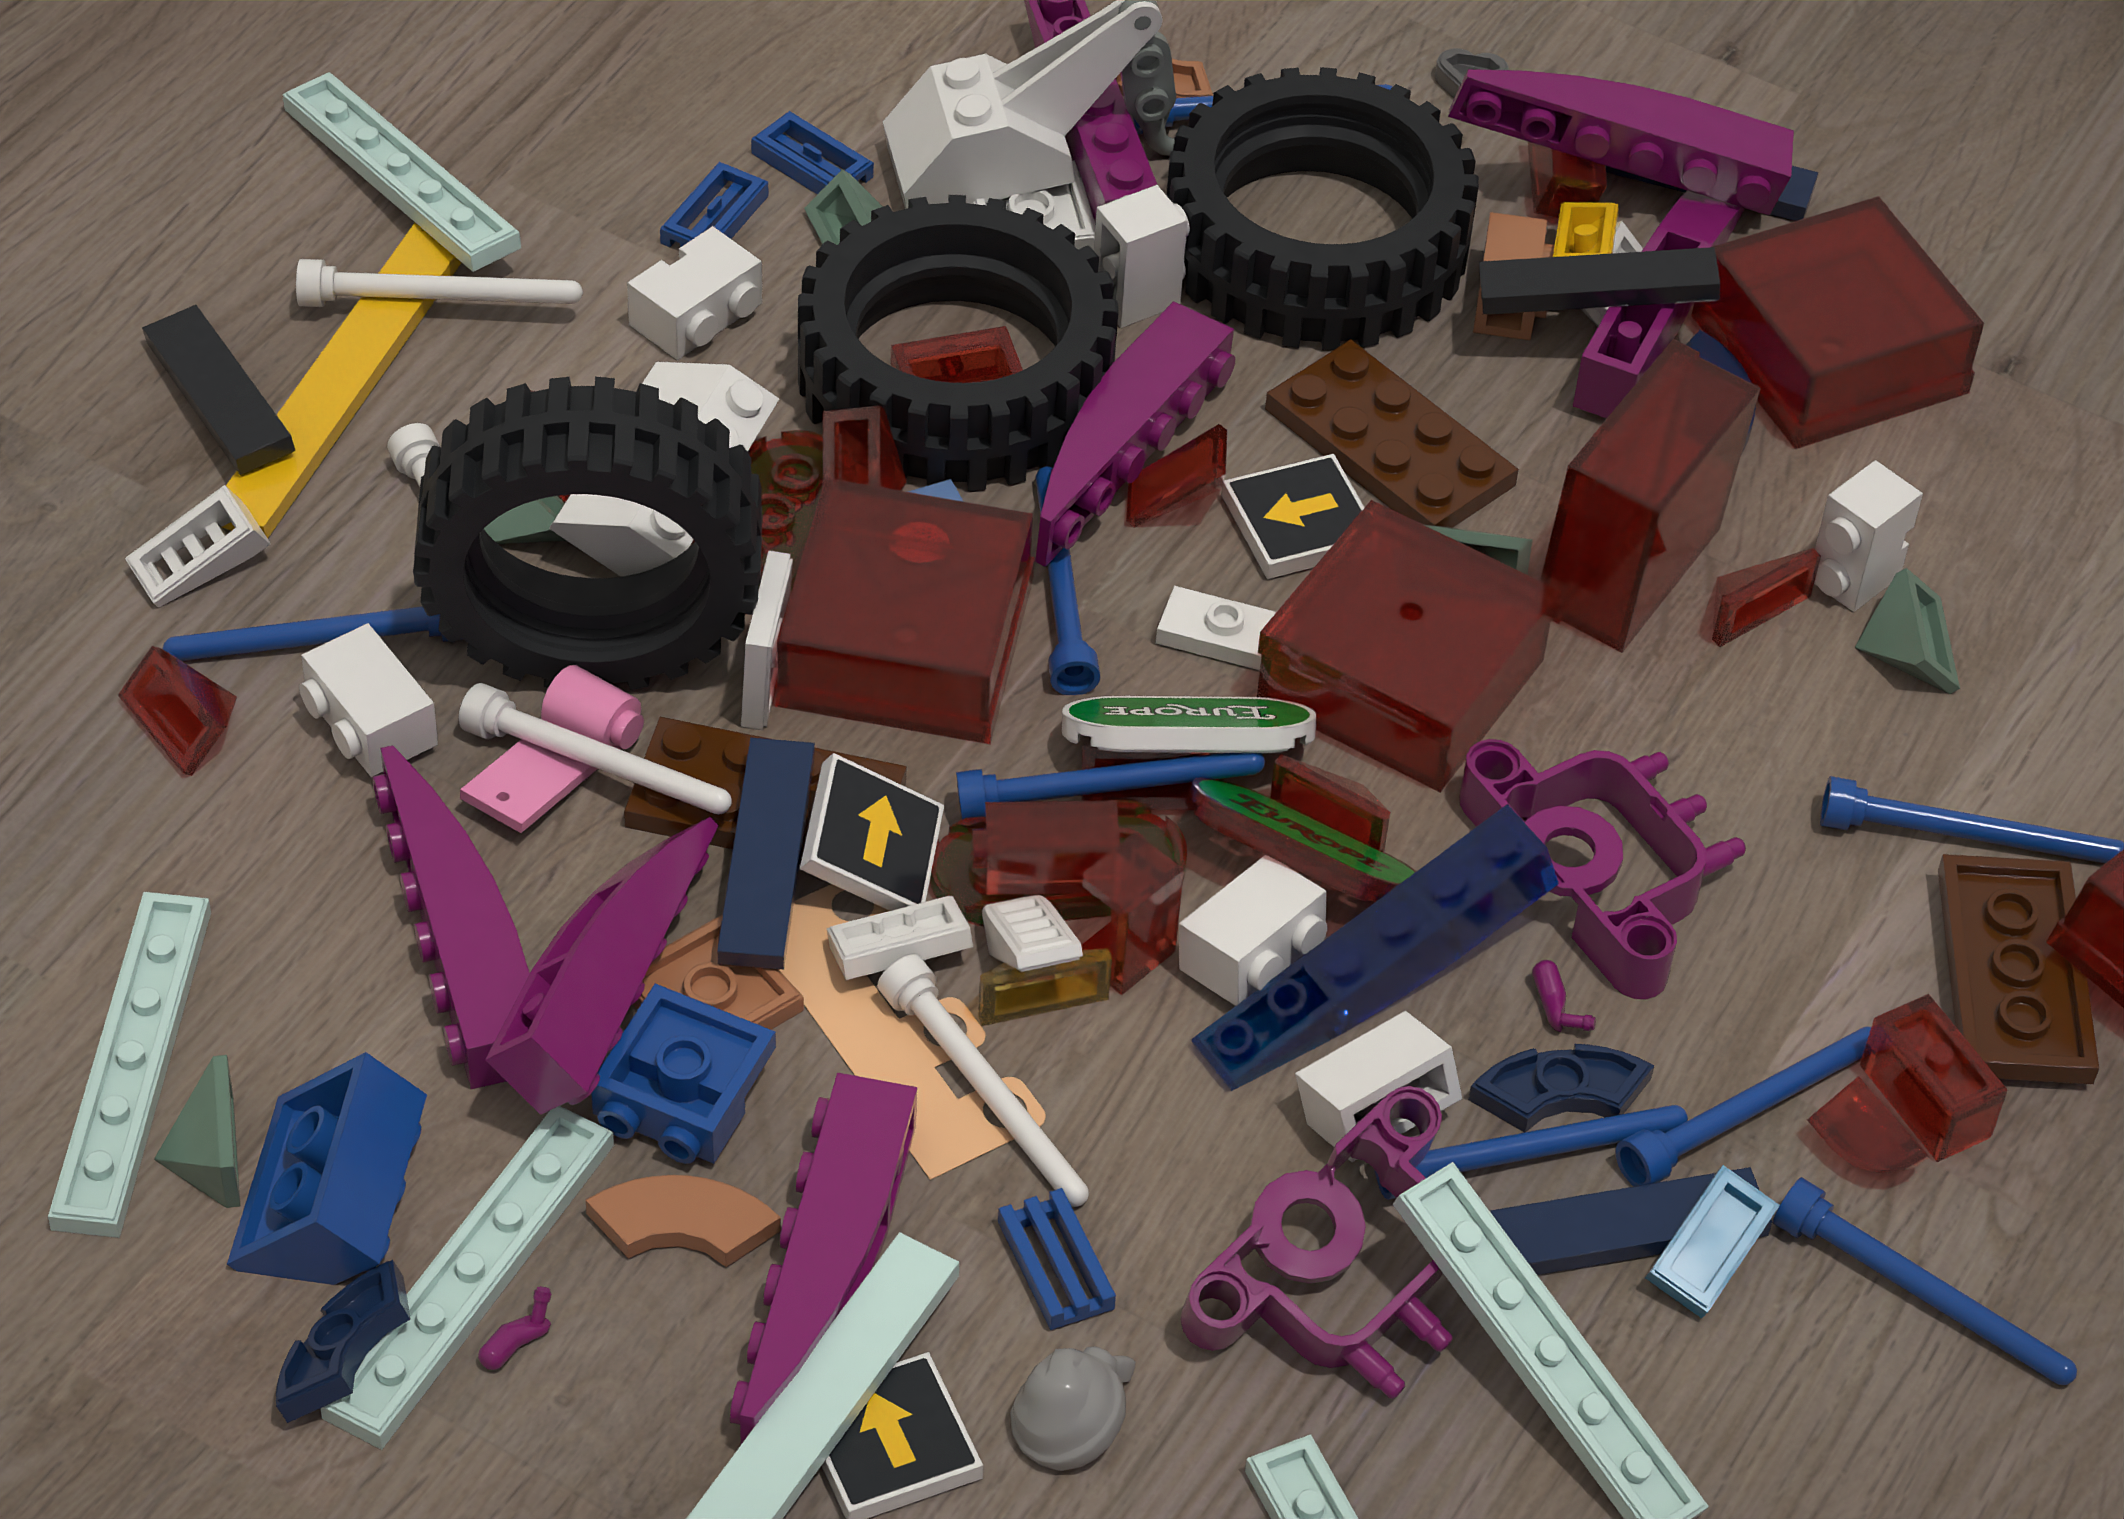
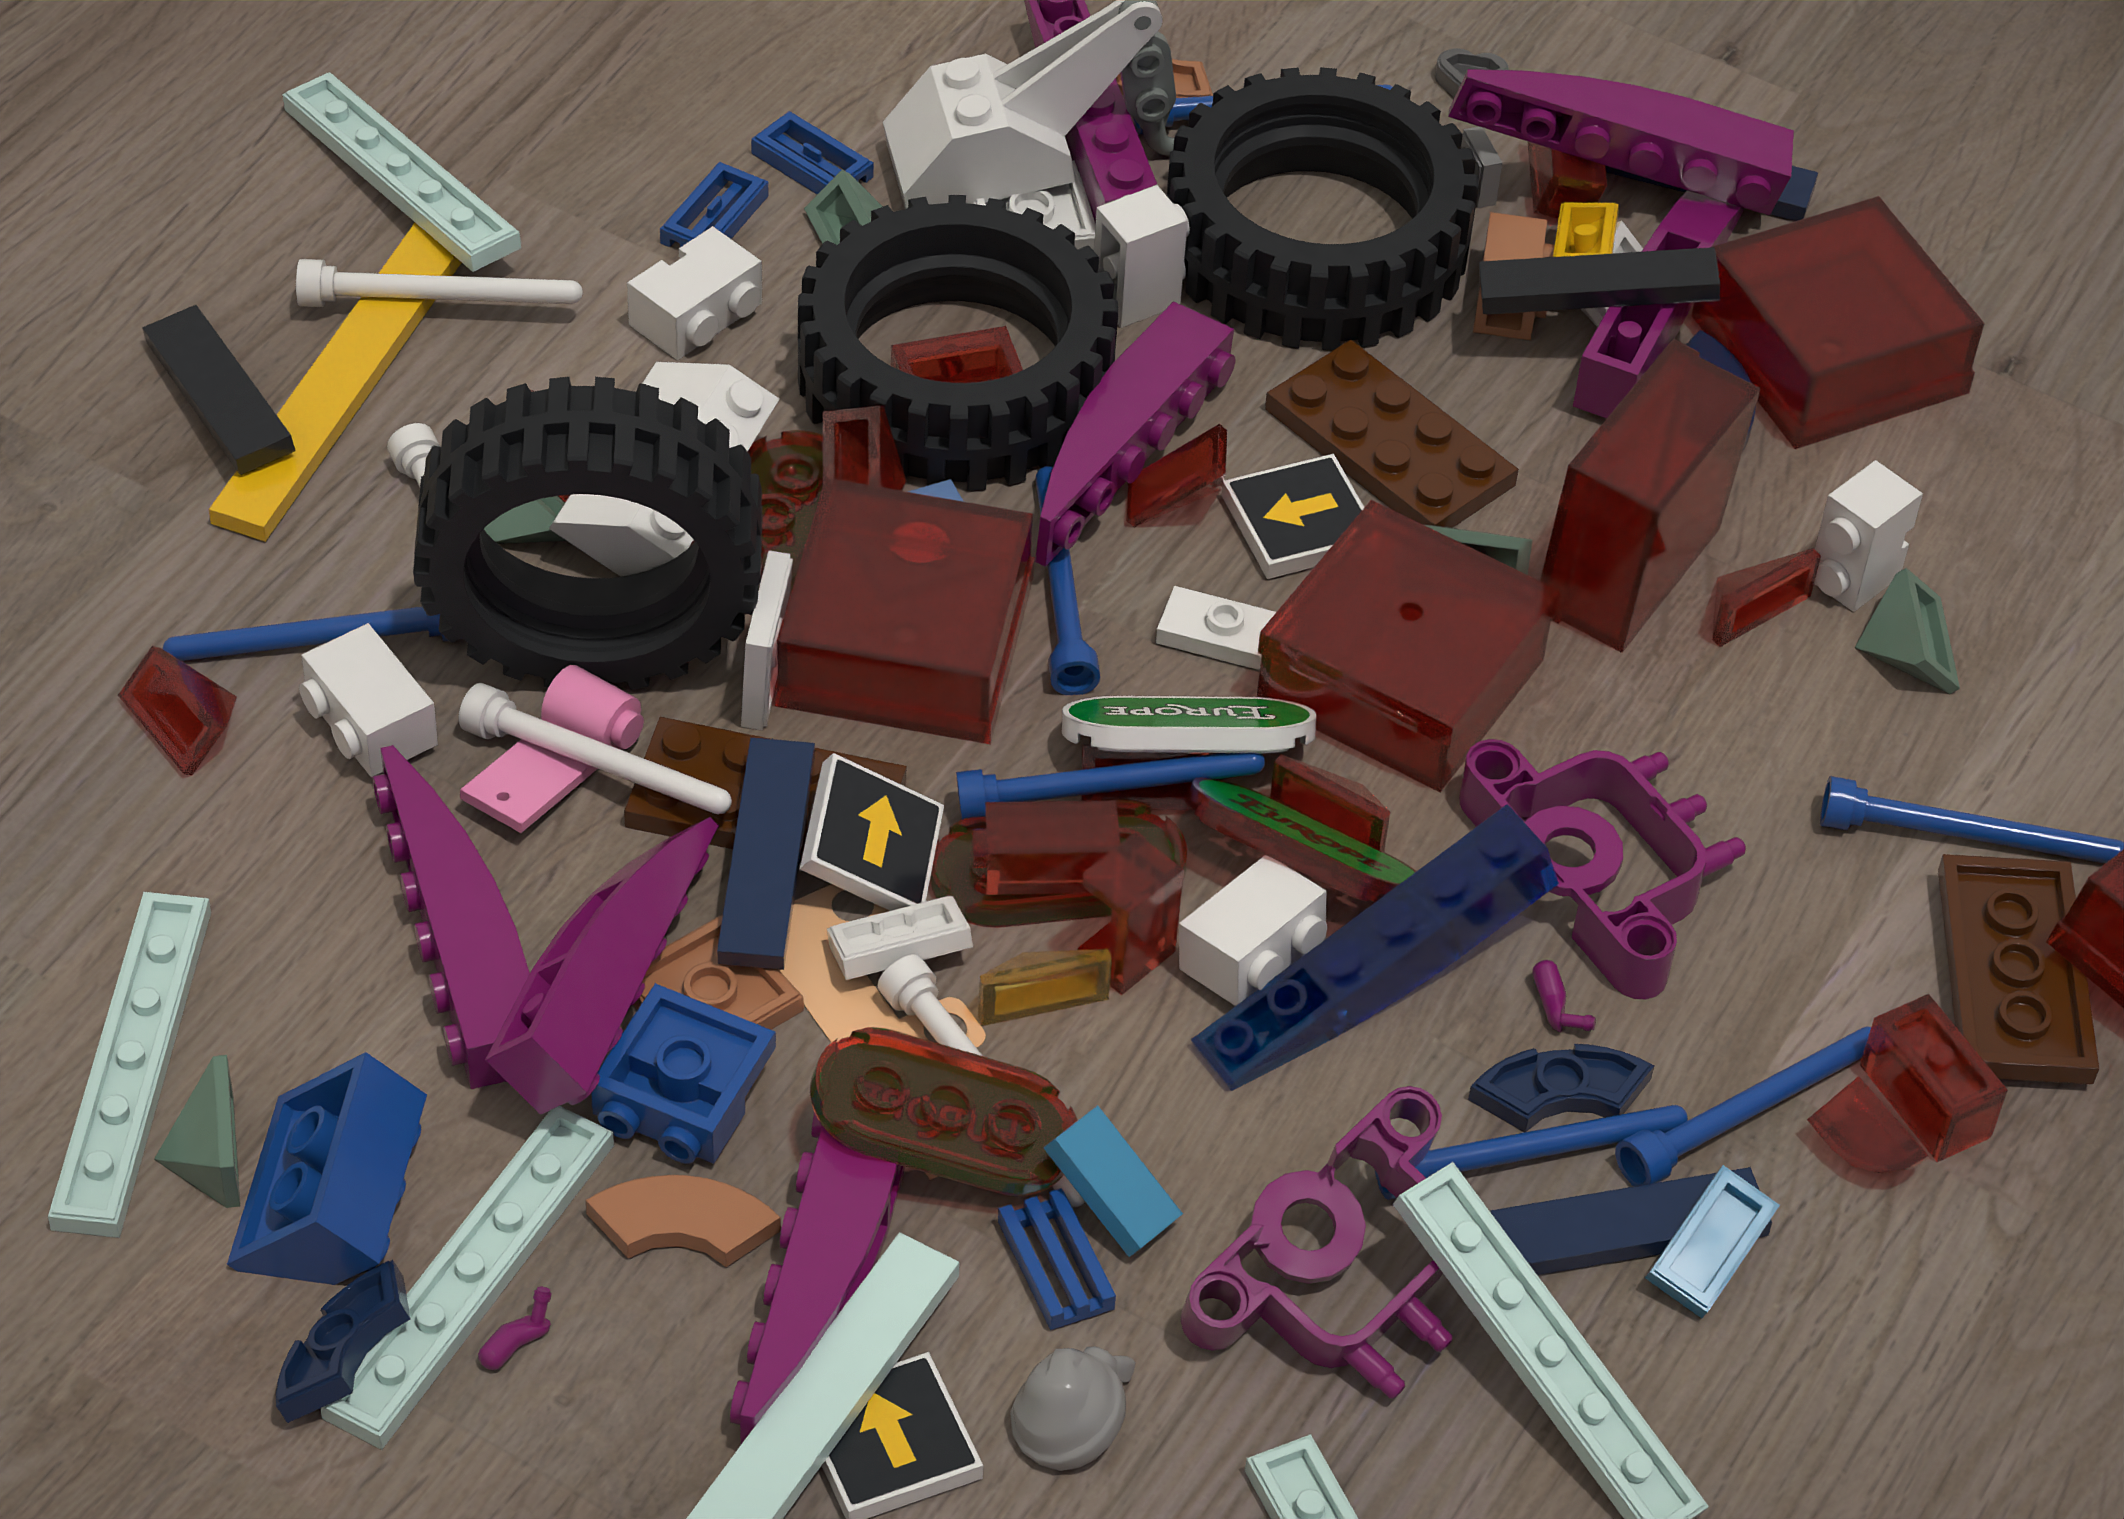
white slope [125,485,271,608] -> none
white slope [982,895,1083,972] -> none
white brick [1295,1011,1462,1162] -> none
blue piece [1773,1177,2077,1385] -> none
none -> clear red tile [810,1027,1078,1196]
none -> dark azure tile [1044,1105,1183,1257]
none -> light grey tile [1461,126,1502,208]

